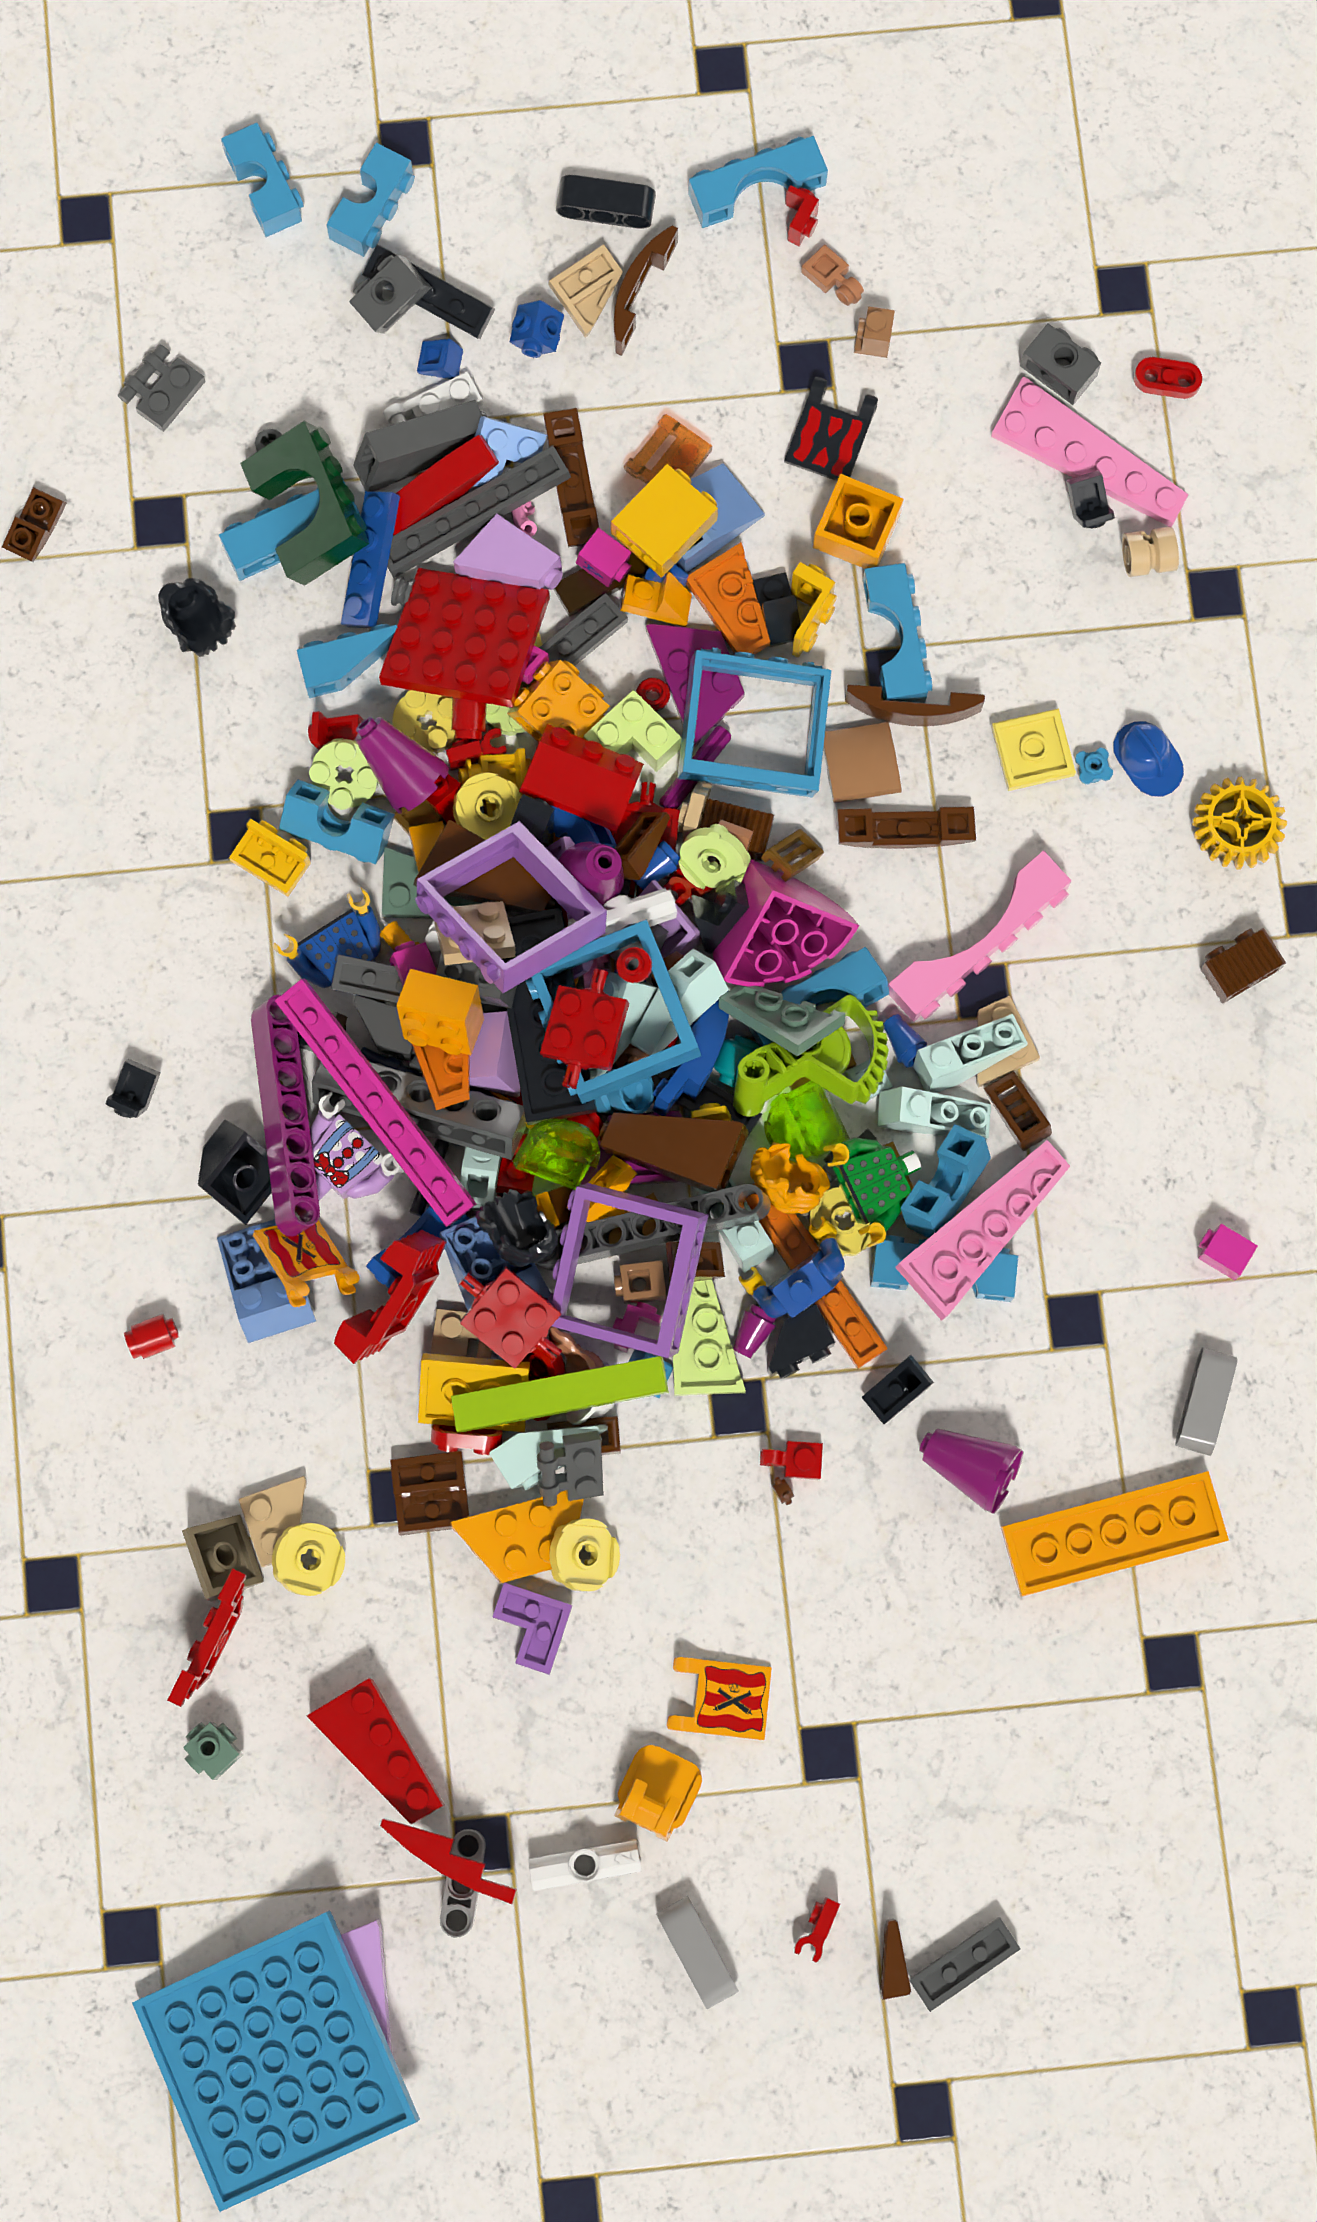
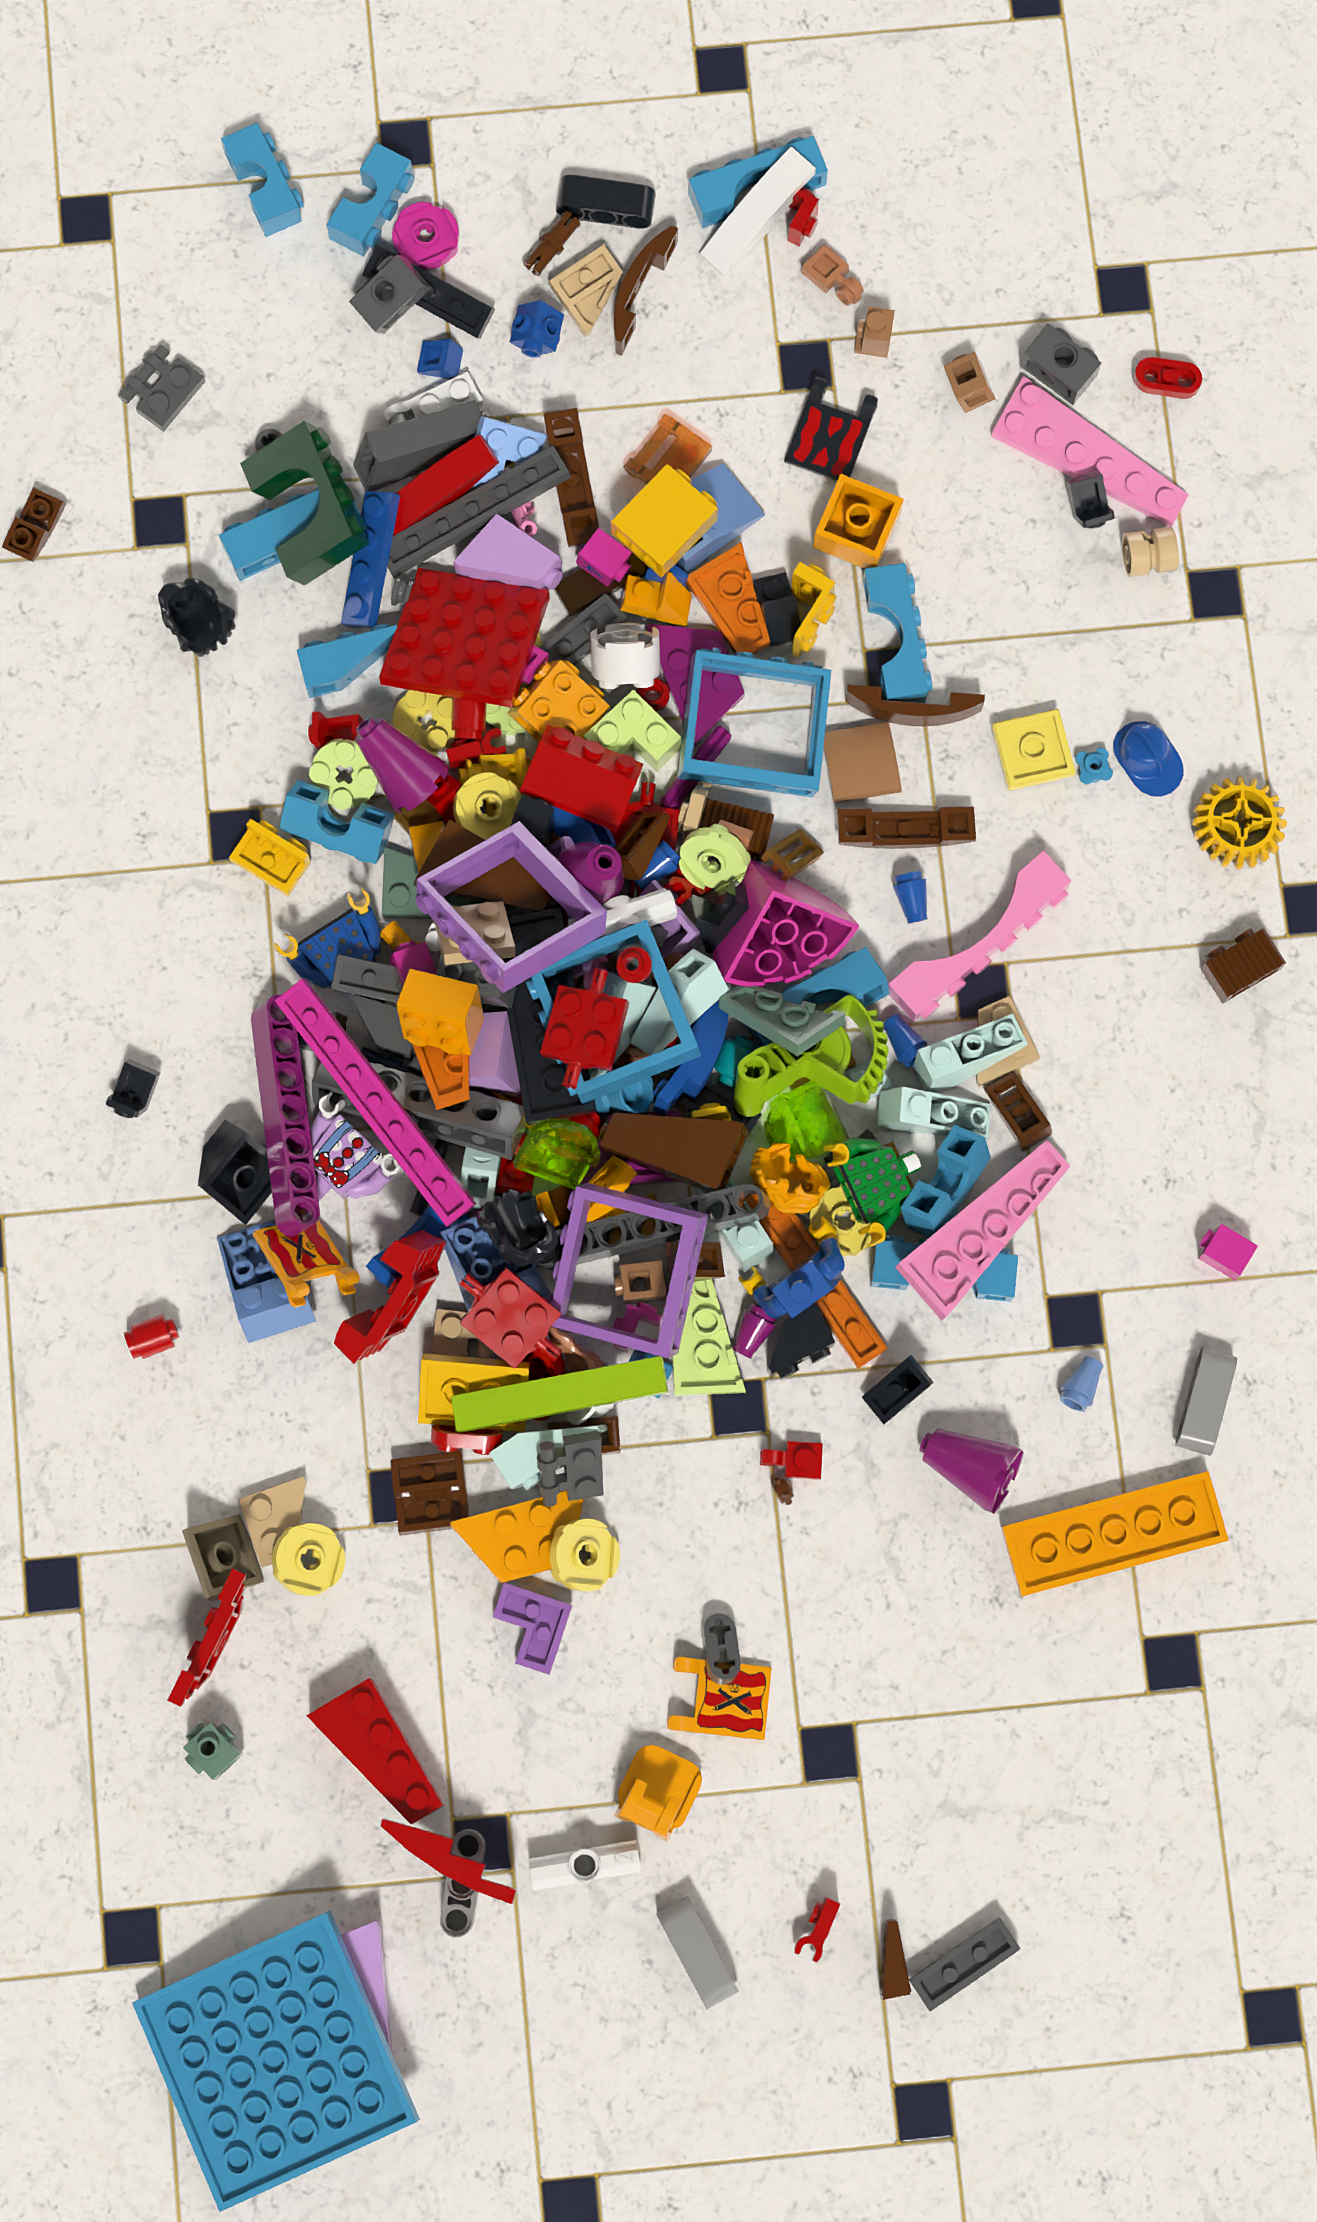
none -> dark pink plate [392,202,459,270]
none -> reddish brown pin [523,211,581,277]
none -> white brick [590,623,660,689]
none -> white slope [700,147,816,277]
none -> dark grey beam [701,1613,741,1685]
none -> blue cone [893,871,928,924]
none -> medium nougat brick [944,351,996,413]
none -> medium blue cone [1060,1356,1104,1412]

